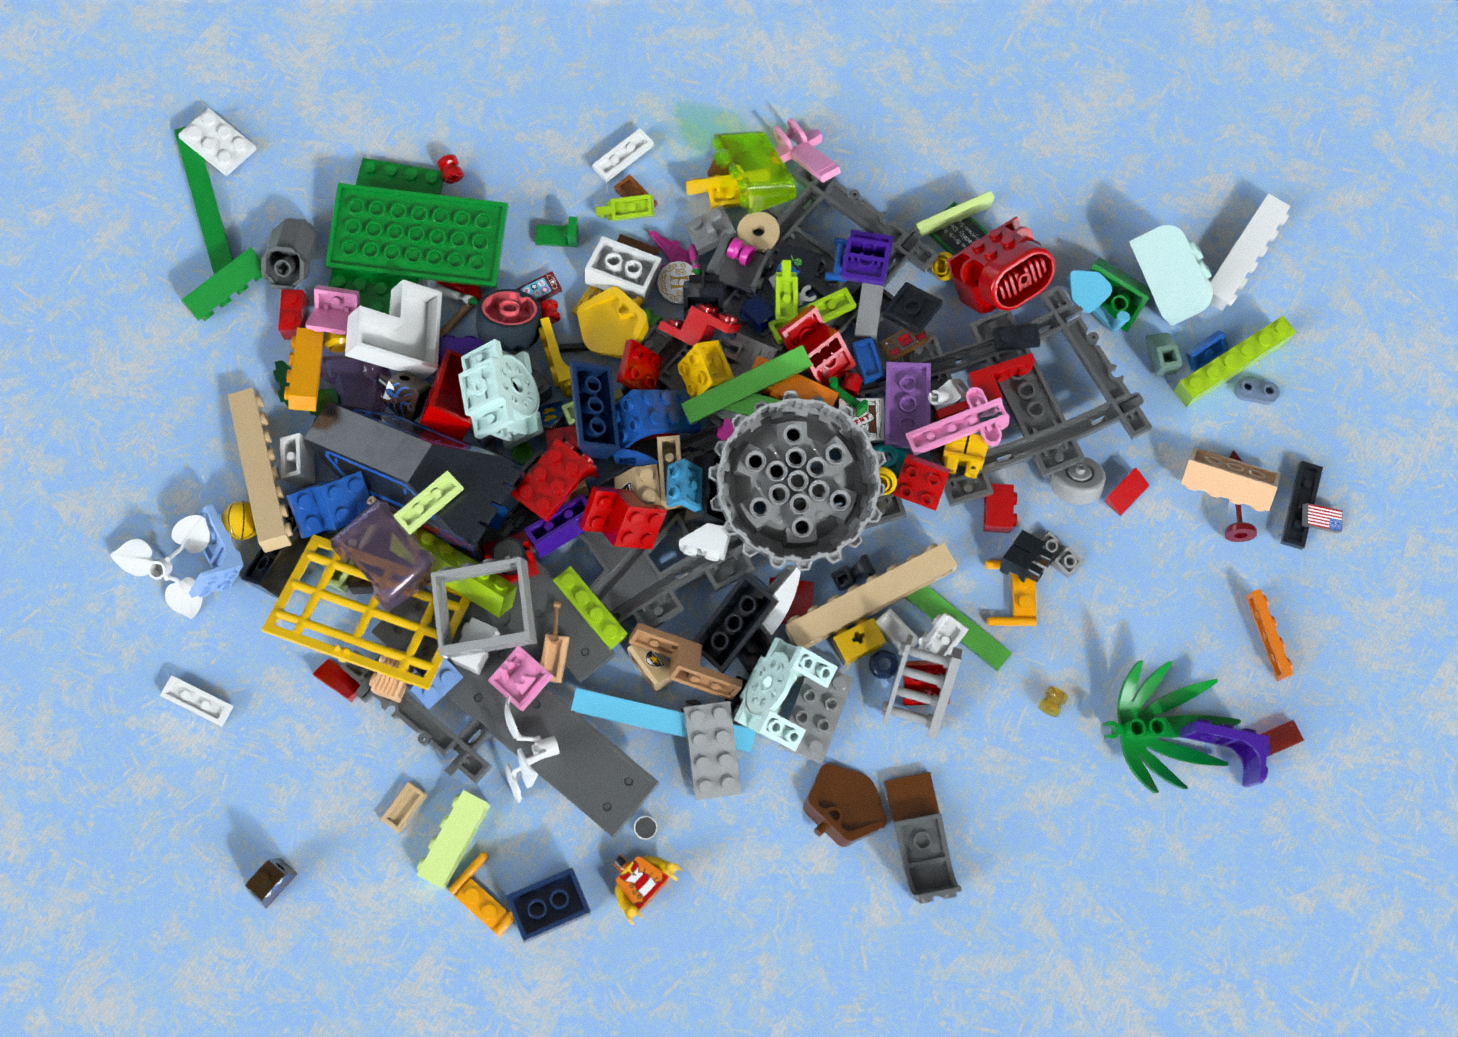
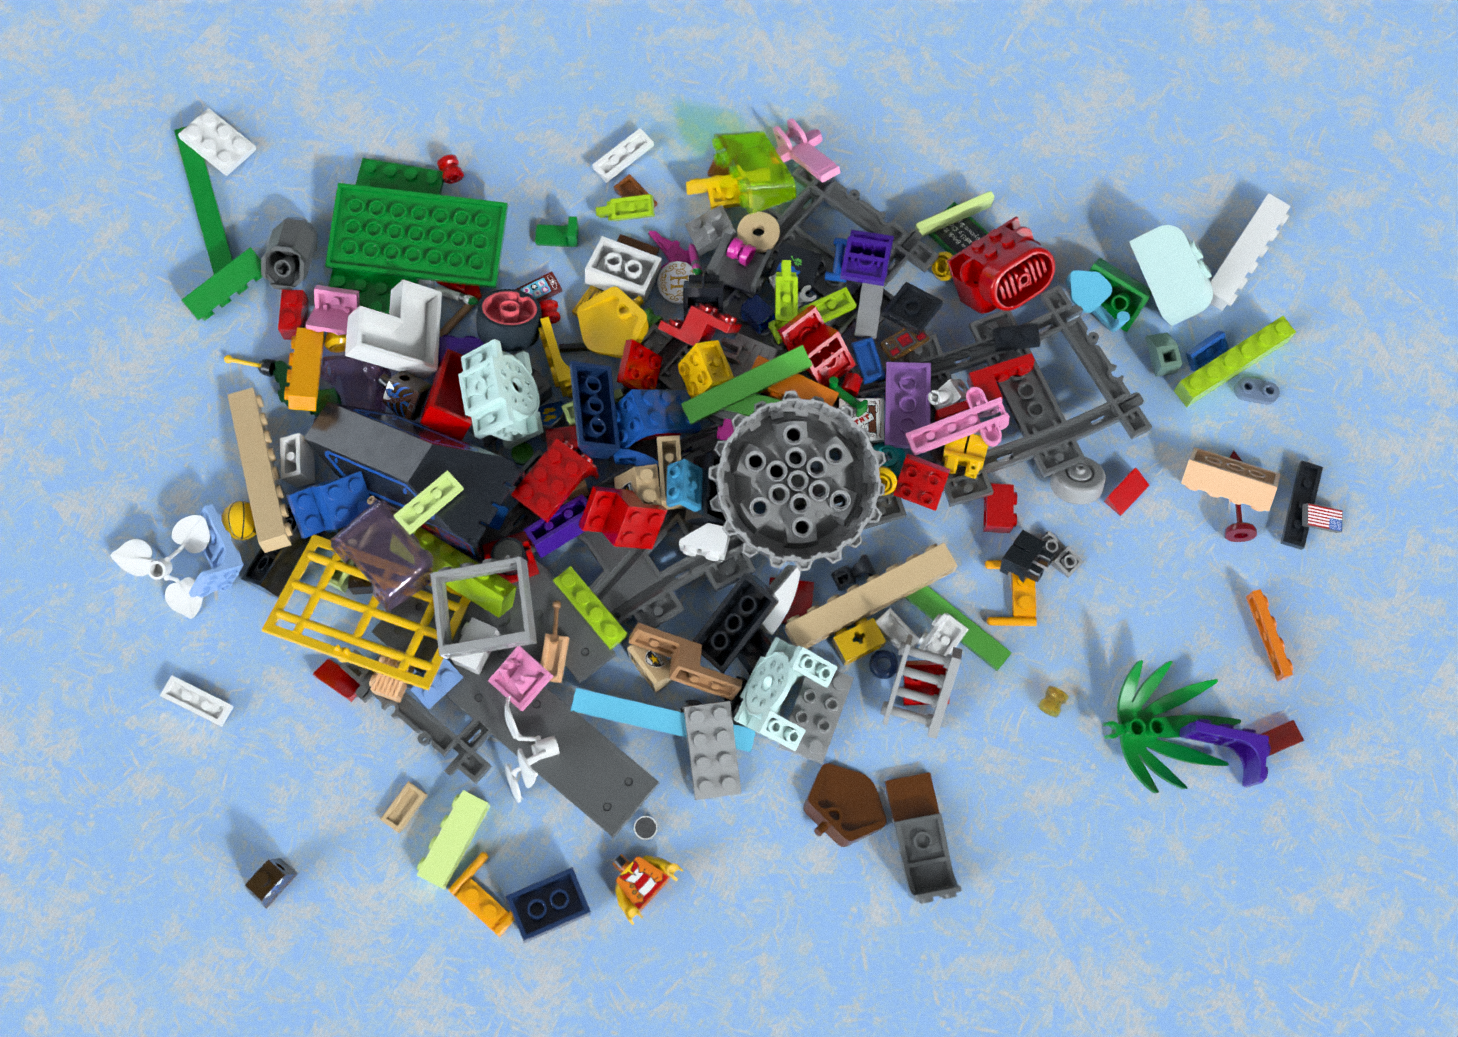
none -> hinge [224,355,276,377]

